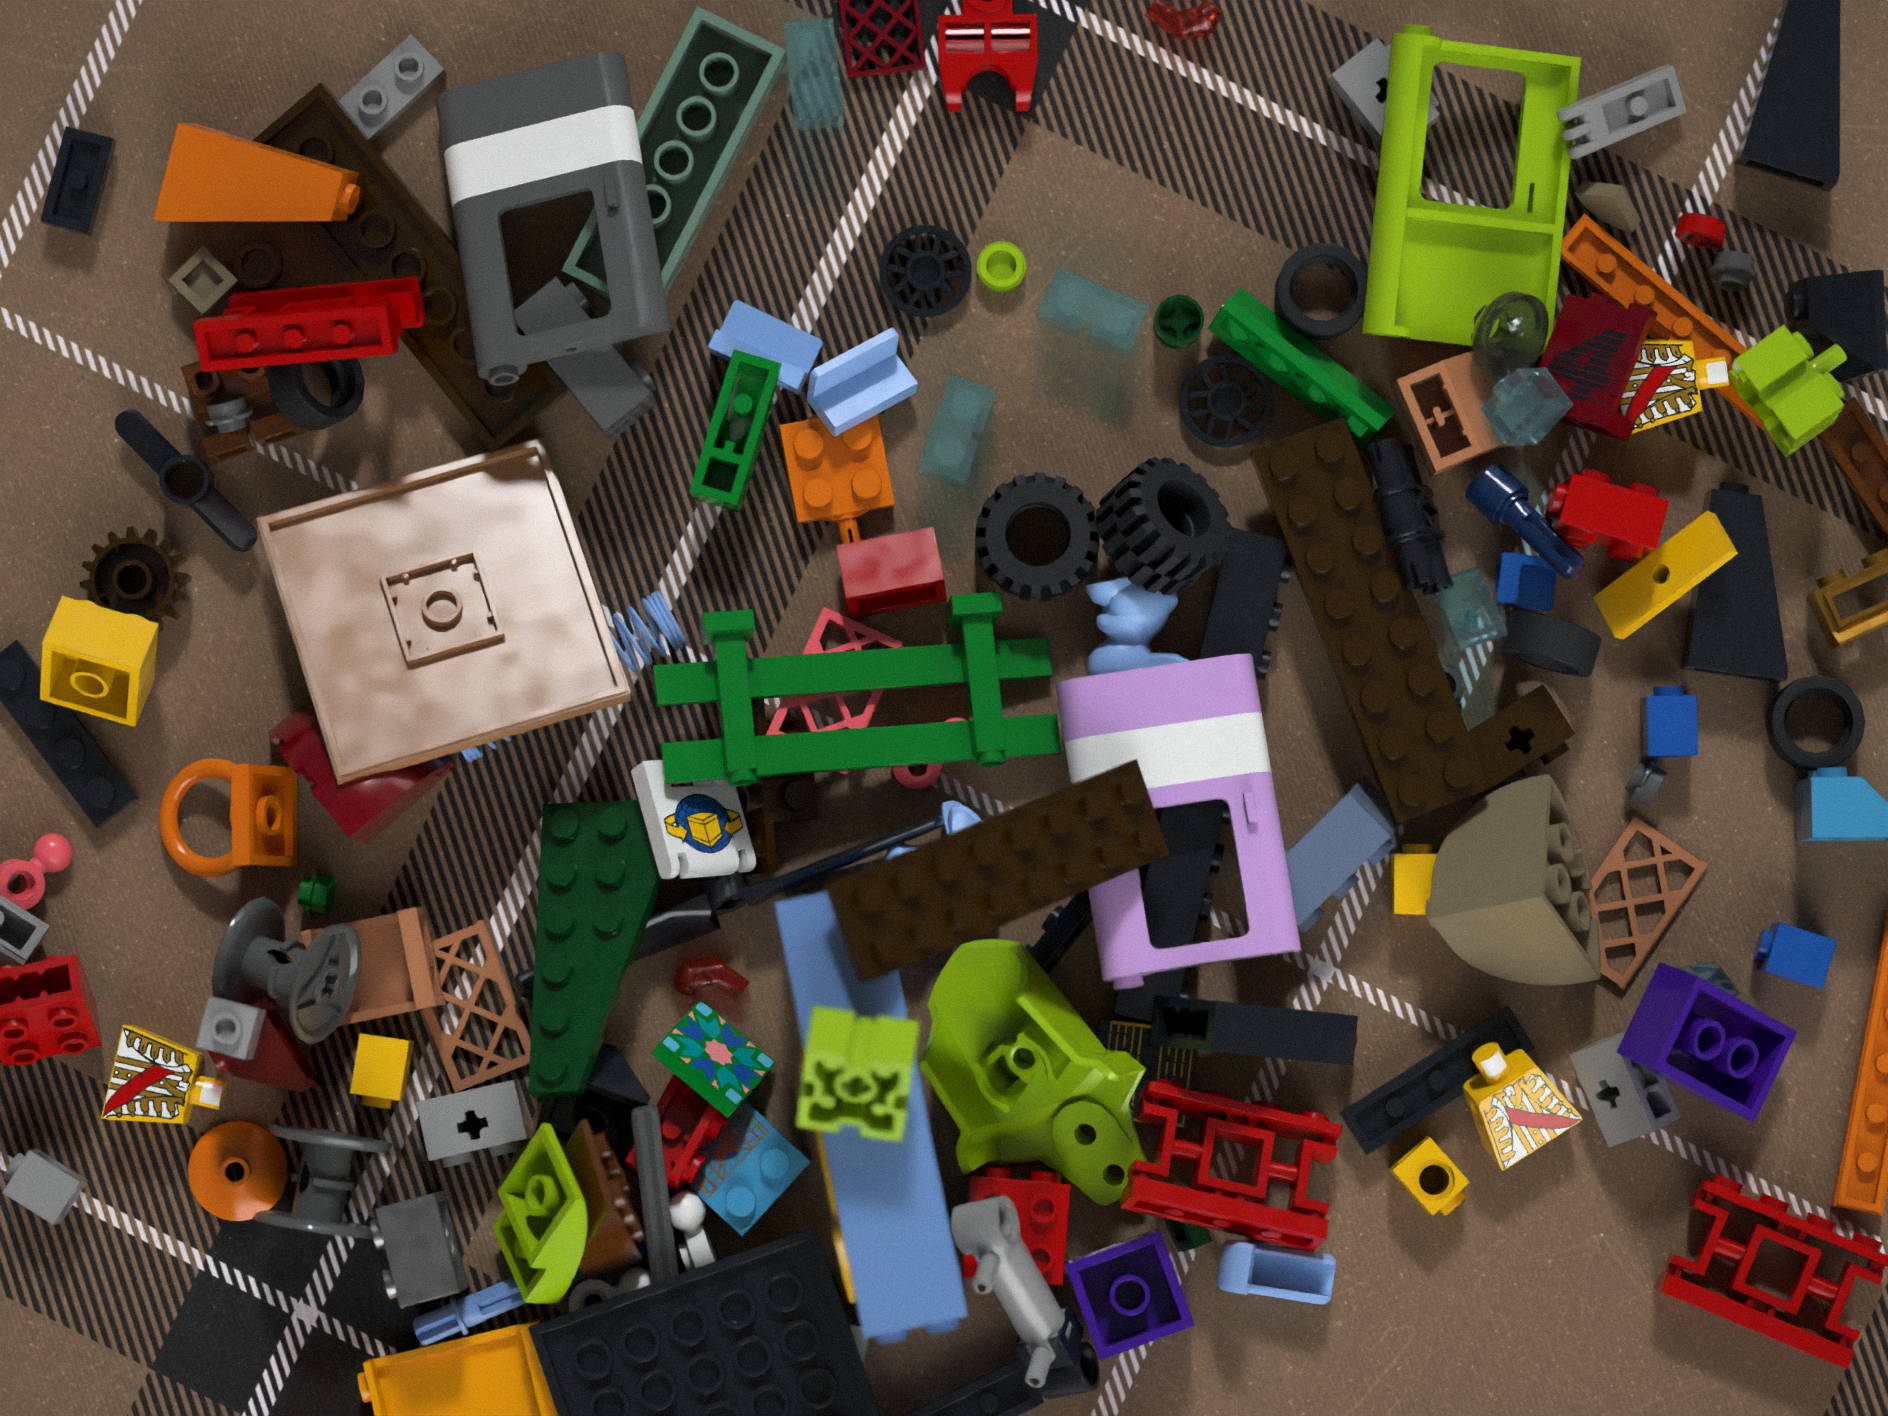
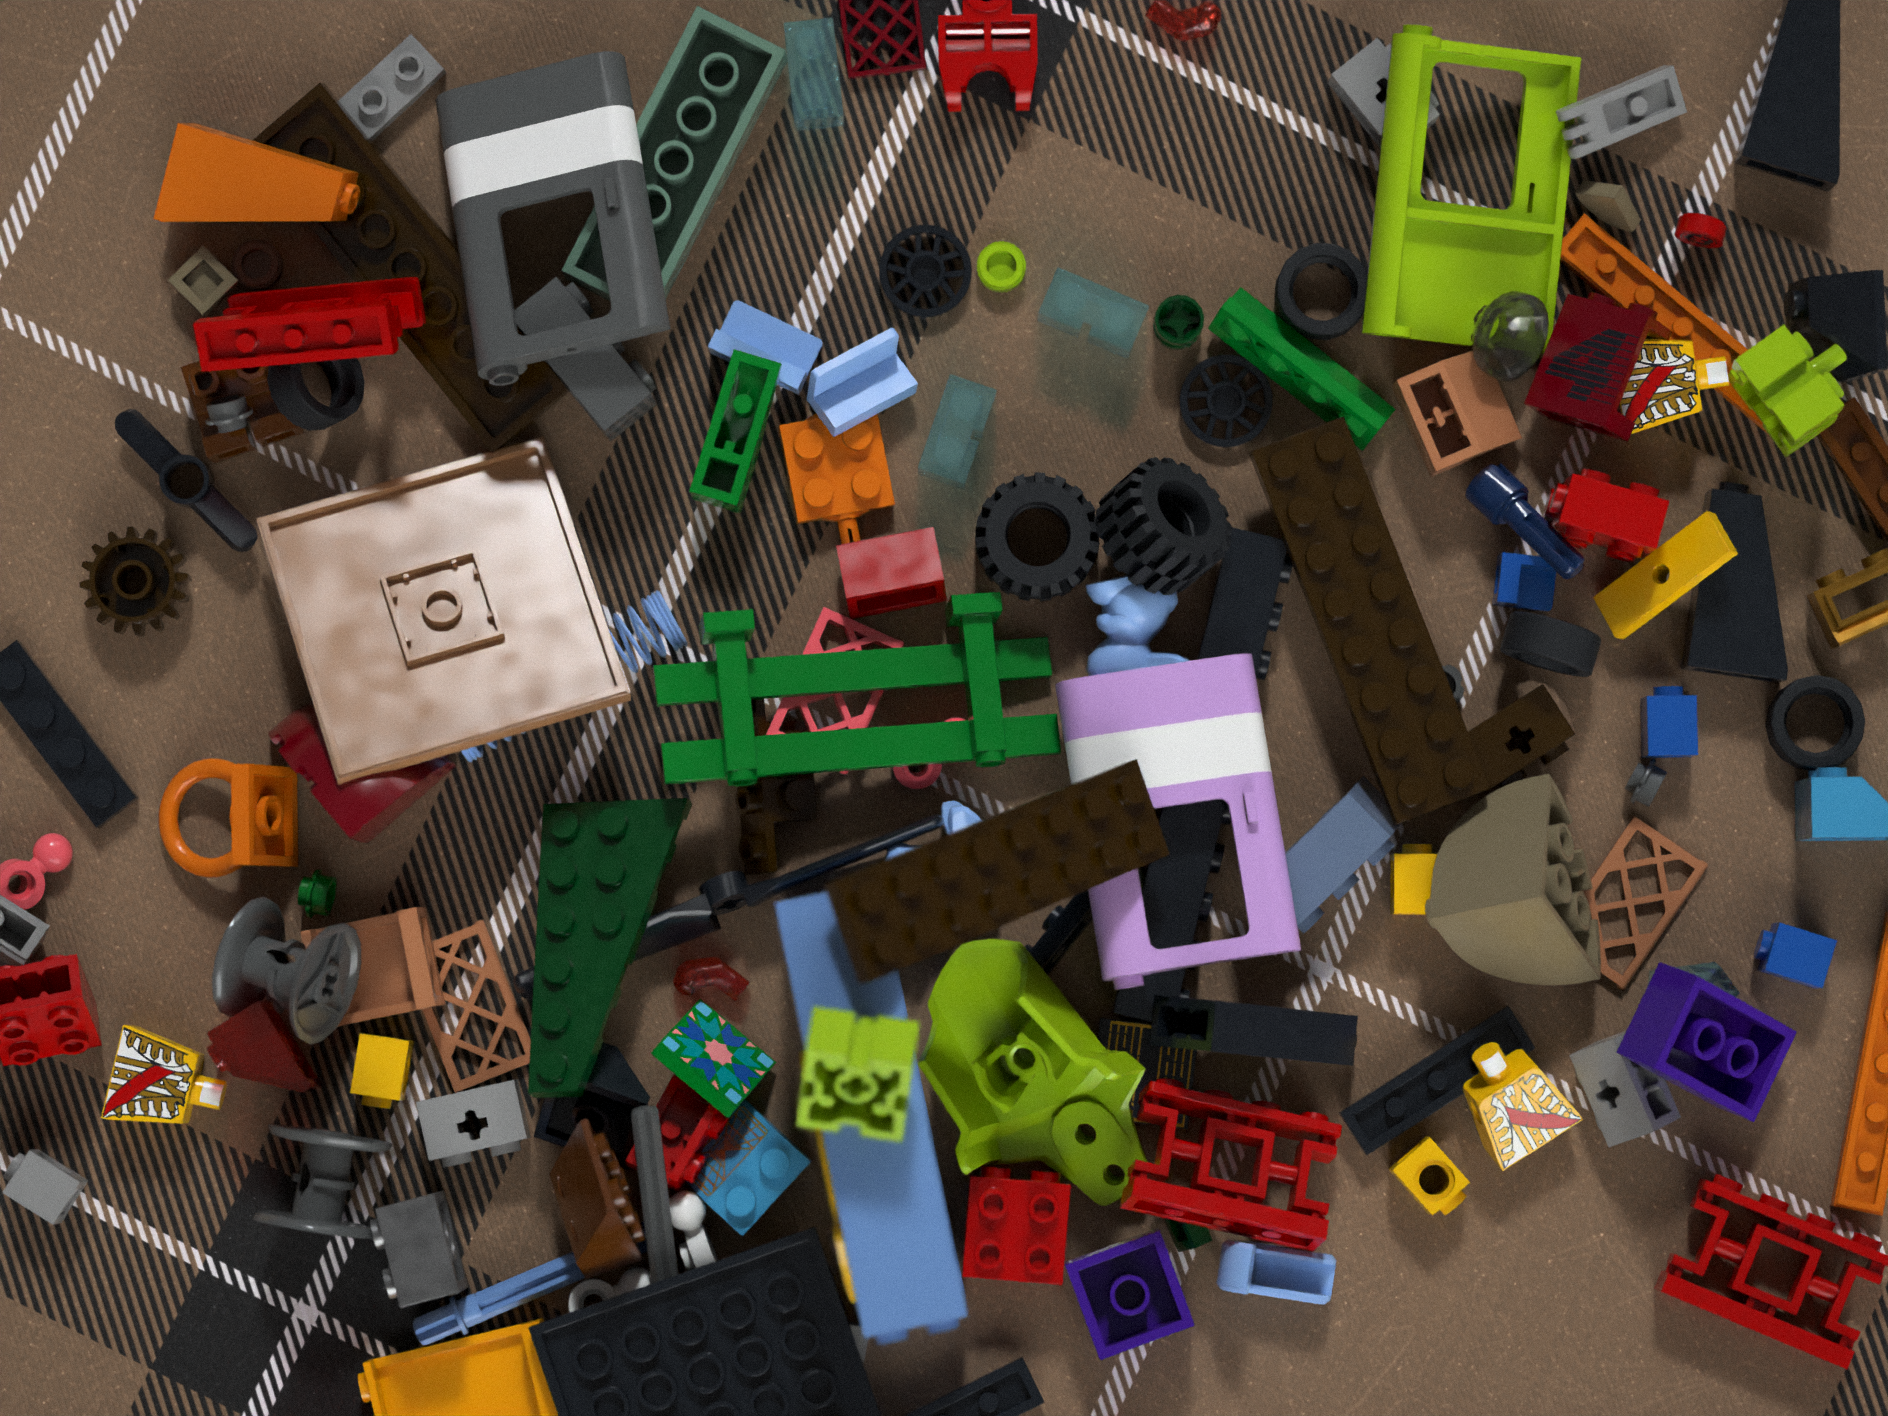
black plate [40,126,117,236] -> none
yellow brick [40,596,159,727] -> none
orange dish [188,1121,288,1221] -> none
light grey brick [195,997,266,1060] -> none
lime slope [492,1123,587,1304] -> none
white container [631,760,756,879] -> none
light grey piece [951,1195,1100,1400] -> none
black pin [1365,438,1454,595] -> none
clear light blue slope [1434,567,1508,655] -> none
clear light blue brick [1481,367,1573,447] -> none
dark grey plate [1709,251,1758,291] -> none

